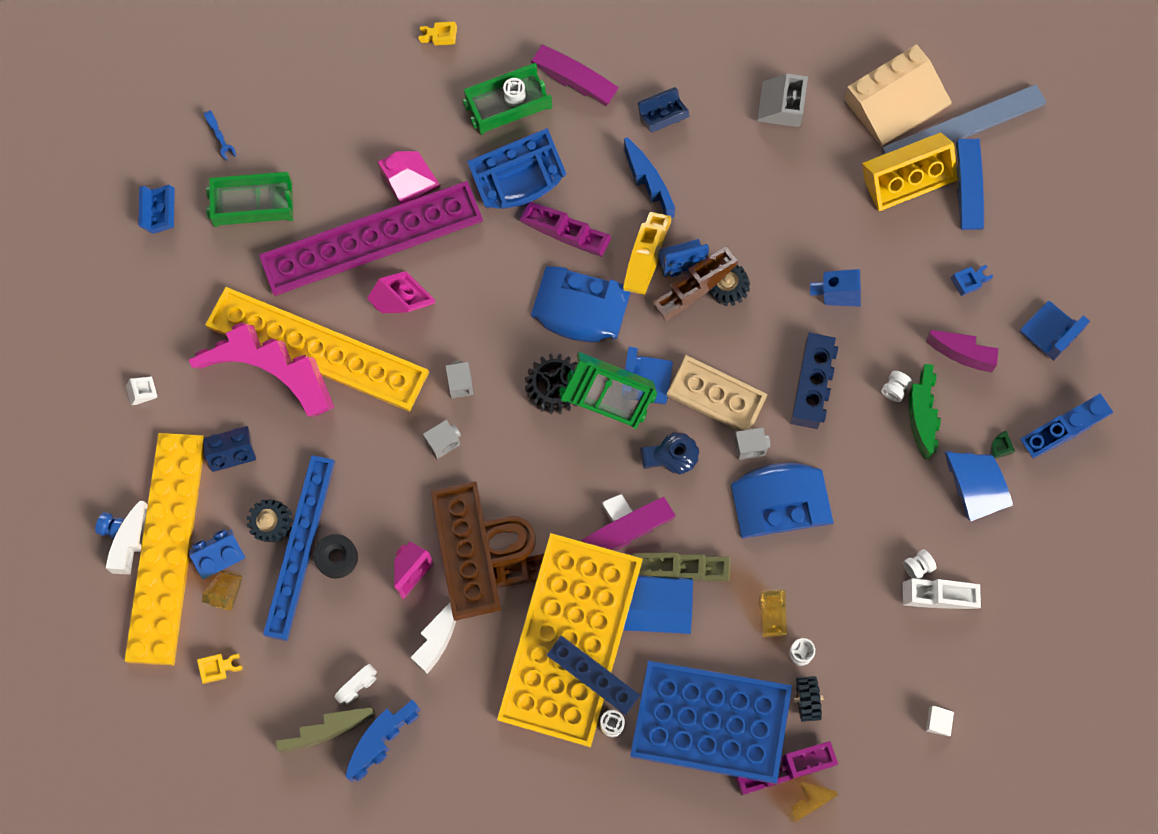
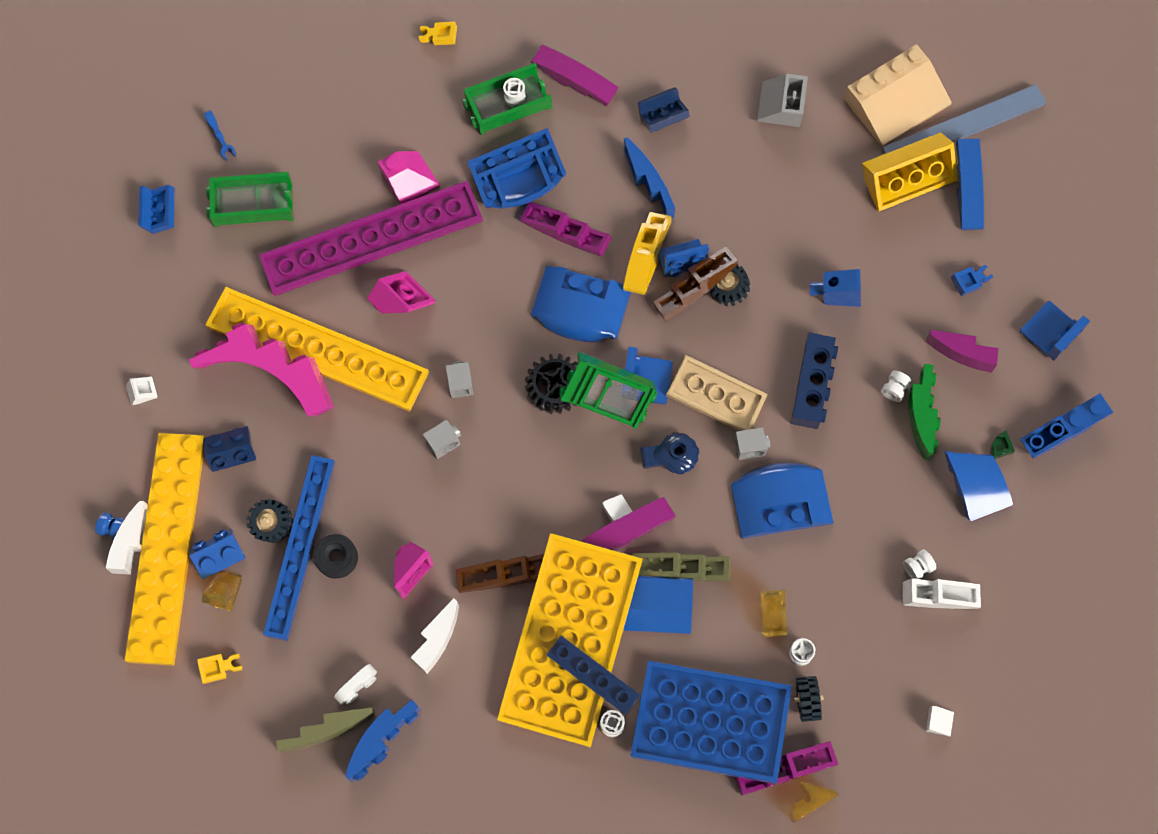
reddish brown plate [431,481,536,621] -> none

